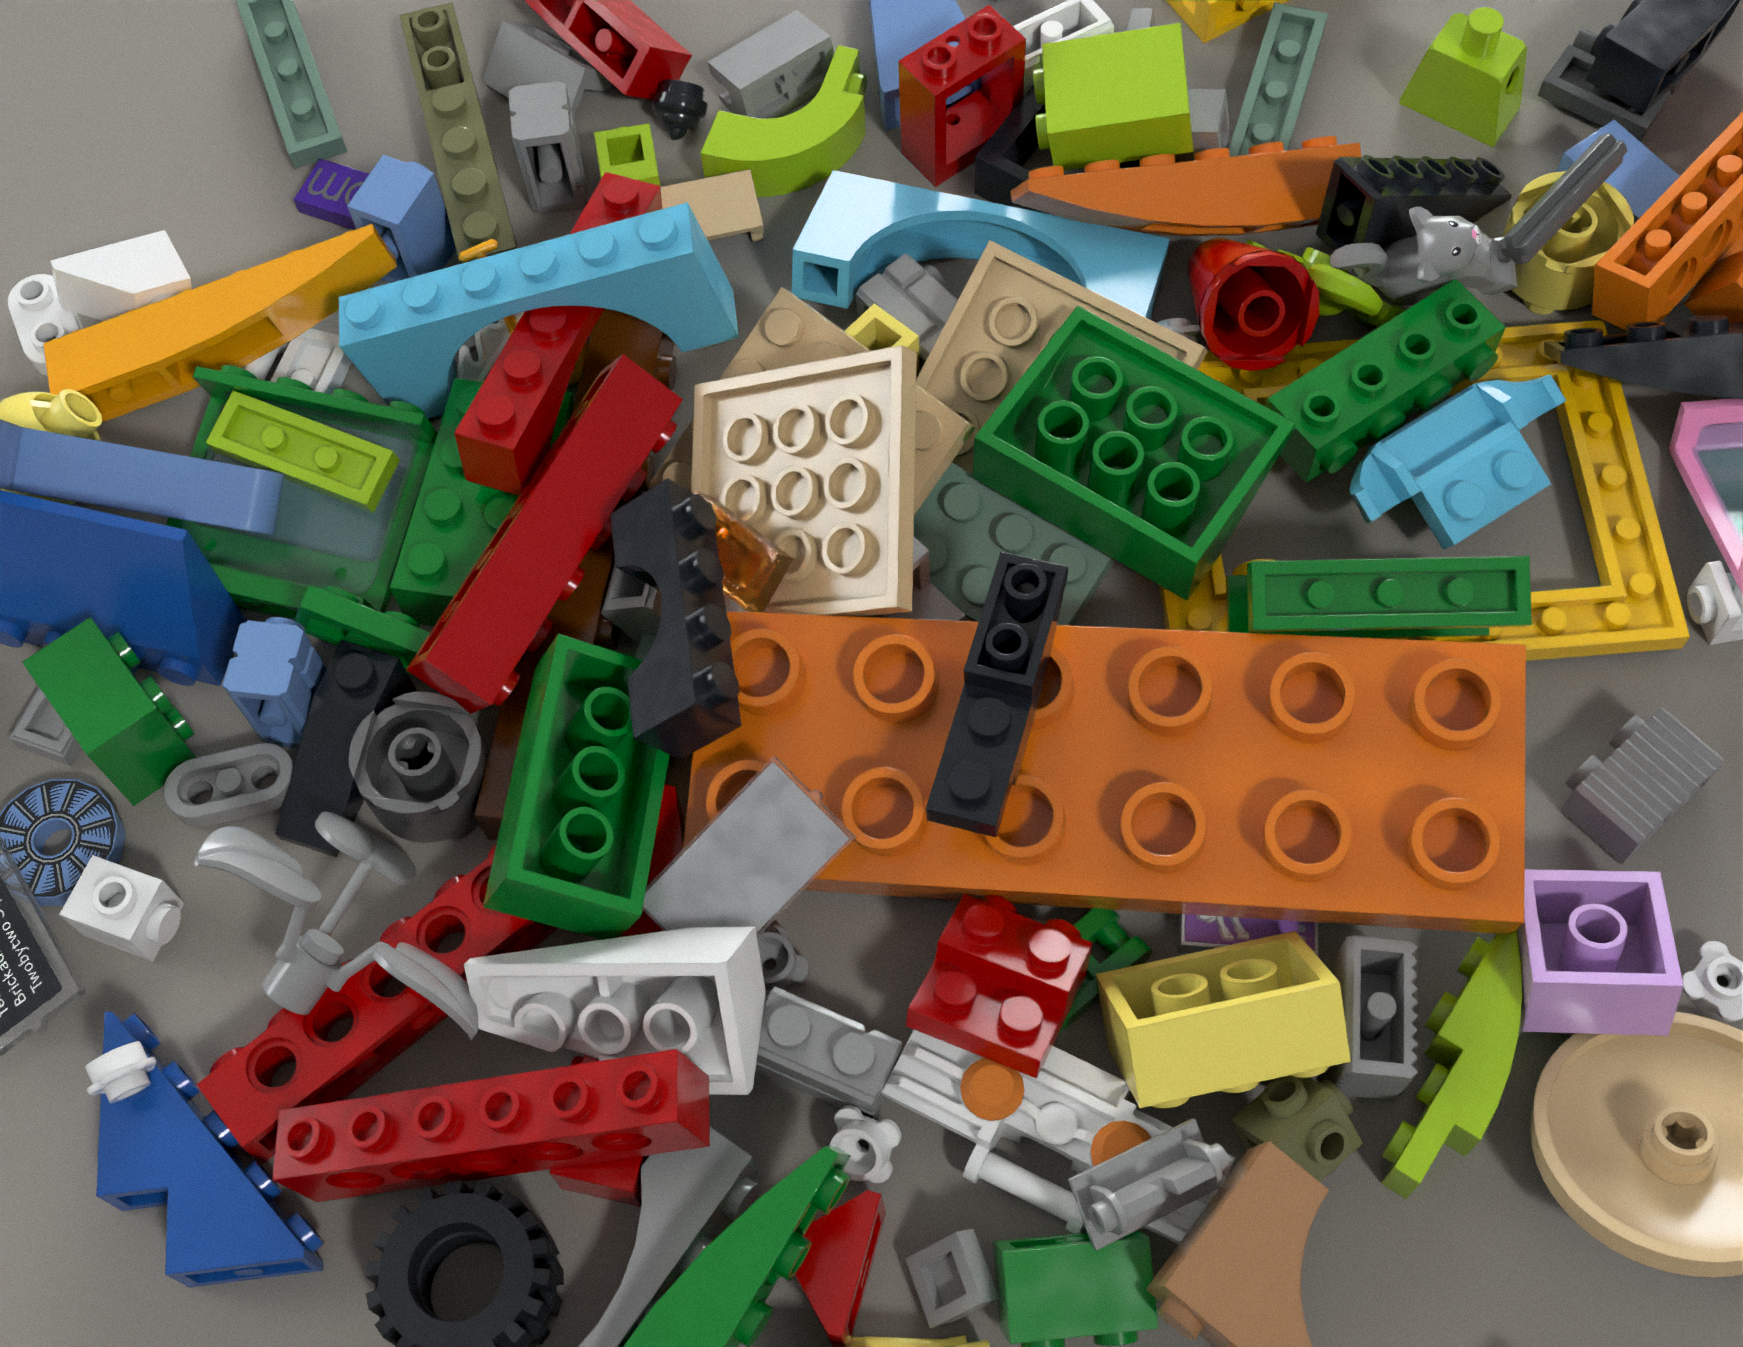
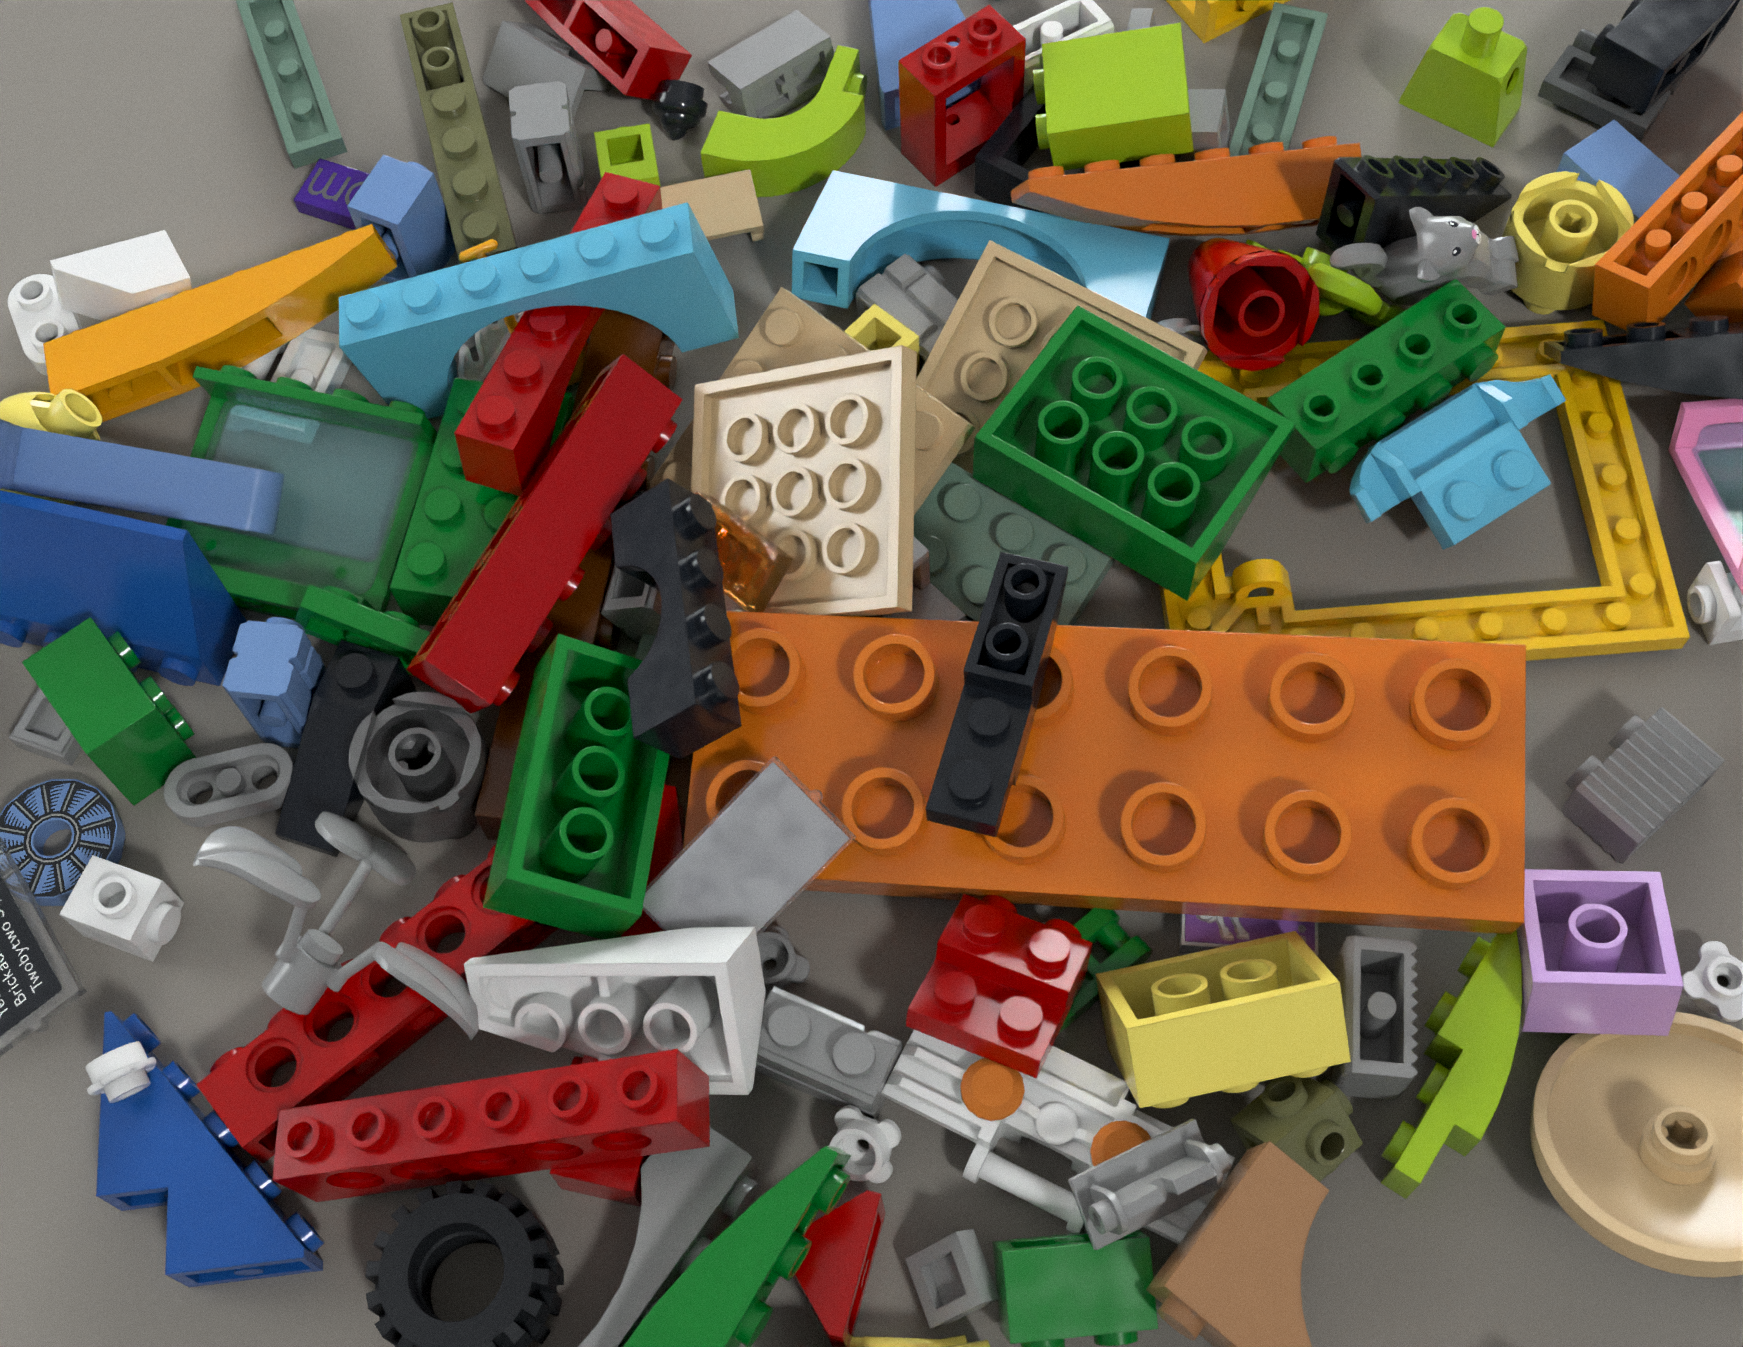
lime plate [206,390,400,513] -> none
green fence [1226,556,1532,638] -> none
dark grey axle [1501,134,1627,265] -> none

